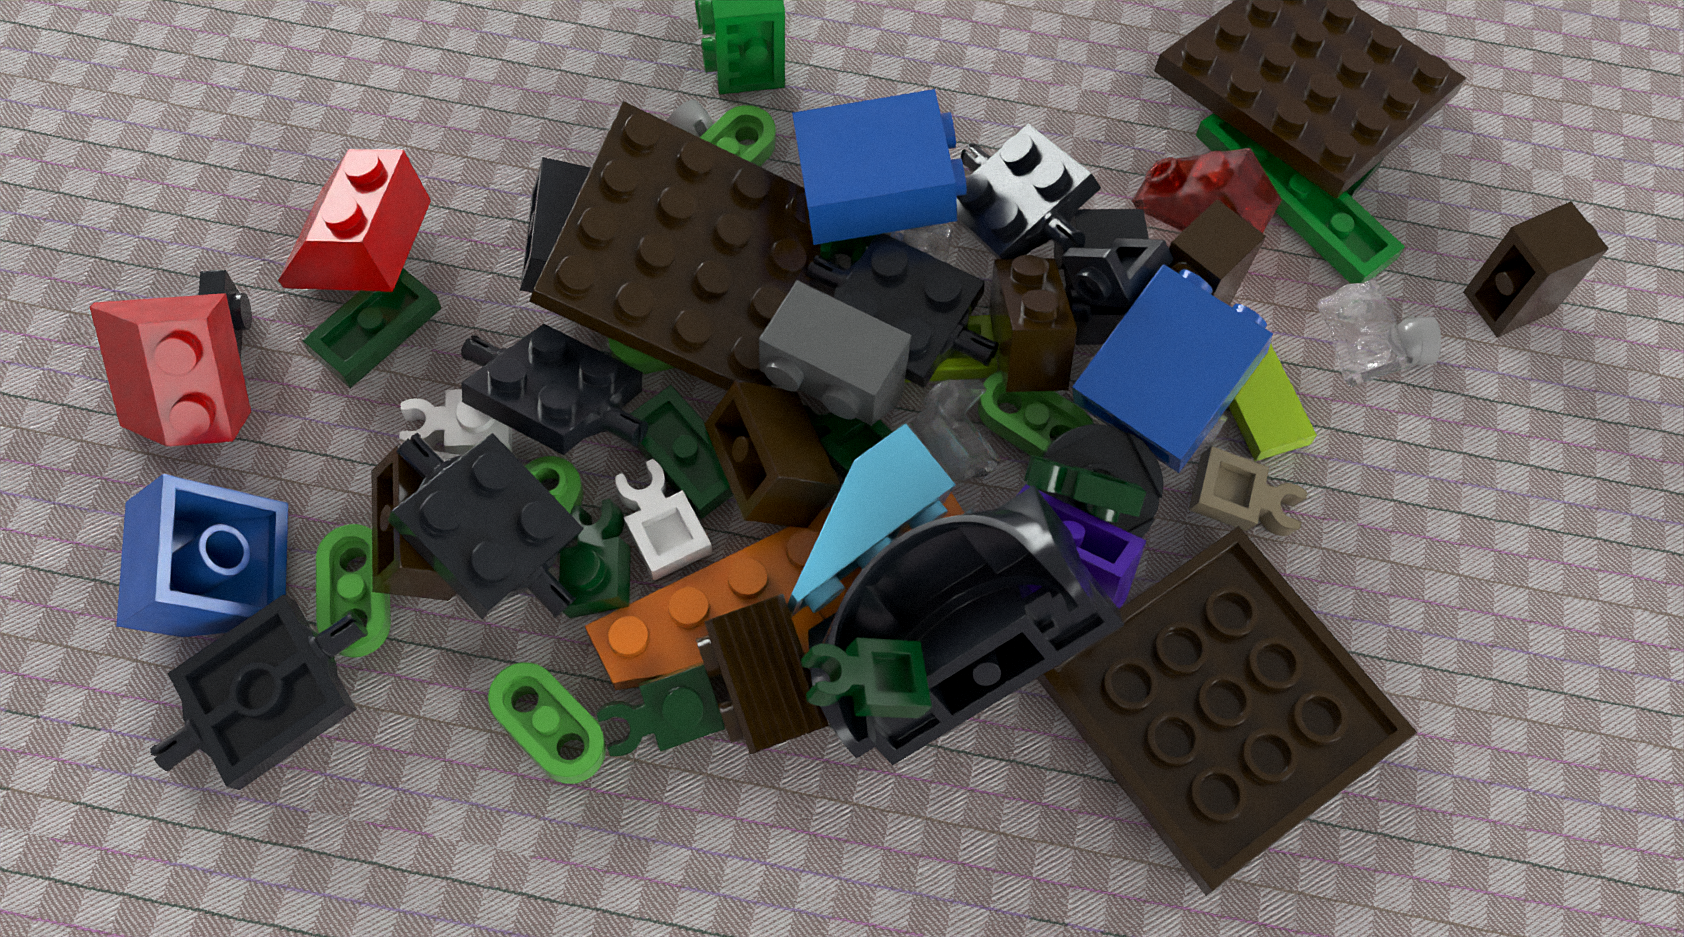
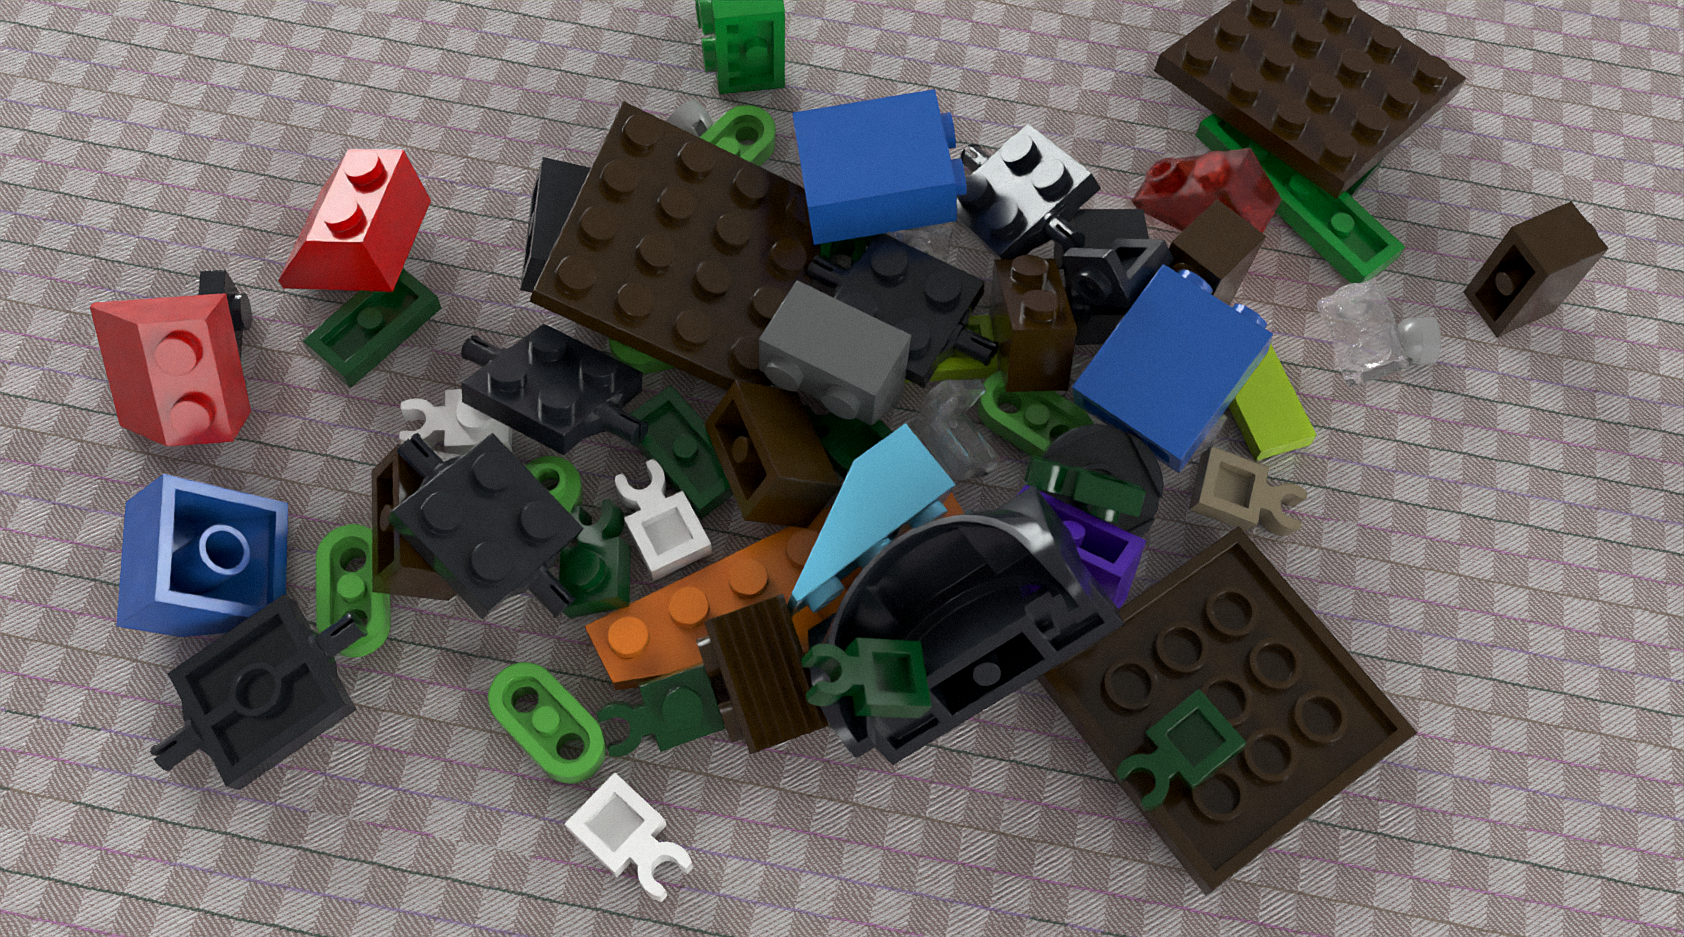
none -> white plate [564,772,693,902]
none -> dark green plate [1116,689,1247,812]

